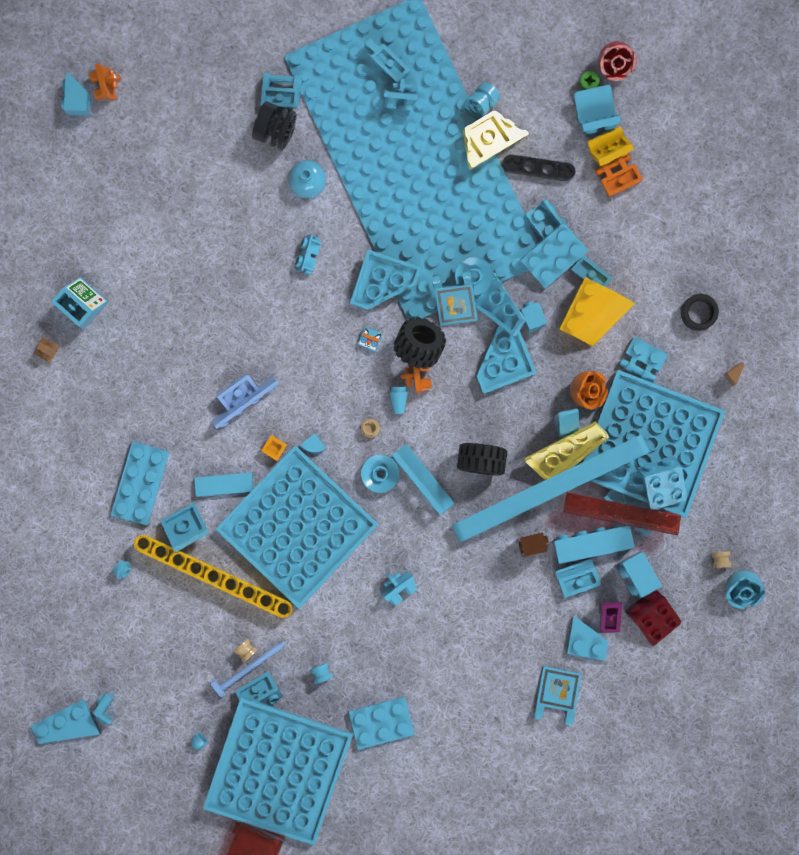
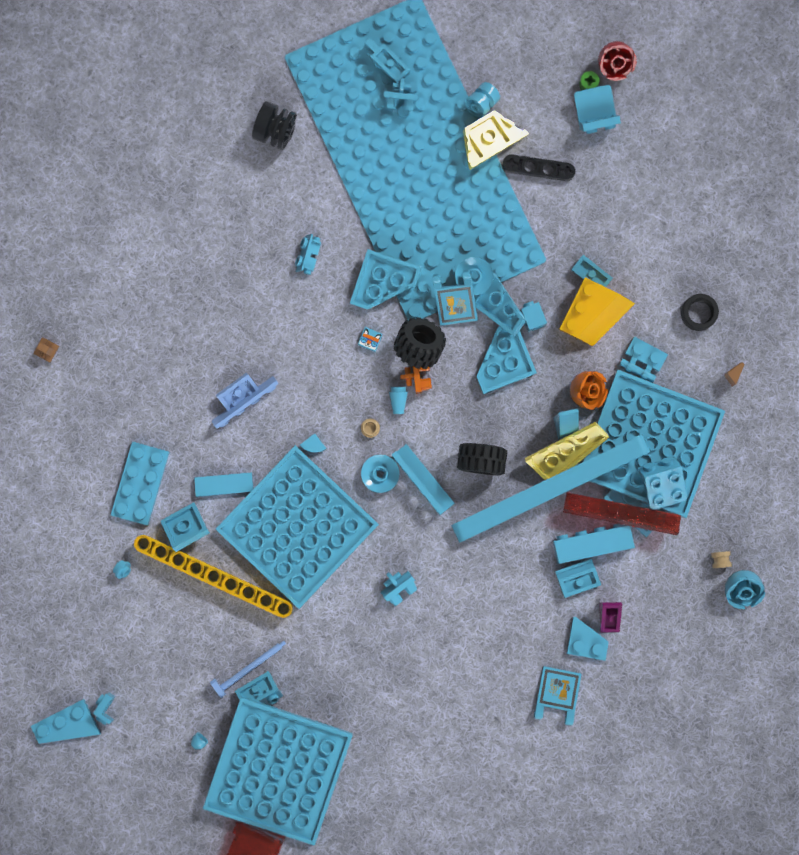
medium azure slope [51,277,109,330] -> none
medium azure slope [61,73,91,116] -> none
orange hips [89,63,121,101] -> none
tan wheel [234,639,258,663] -> none
medium azure plate [261,73,302,109] -> none
light orange plate [261,435,288,462] -> none
medium azure cylinder [289,160,326,198] -> none
medium azure wheel [310,663,333,684] -> none
medium azure plate [349,696,415,750] -> none
reddish brown brick [517,532,550,557] -> none
medium azure plate [520,222,589,289] -> none
medium azure bracket [524,199,567,241] -> none
yellow bracket [587,126,634,166] -> none
orange plate [594,153,643,198] -> none
medium azure brick [617,552,662,598] -> none
dark red bracket [625,590,681,646] -> none

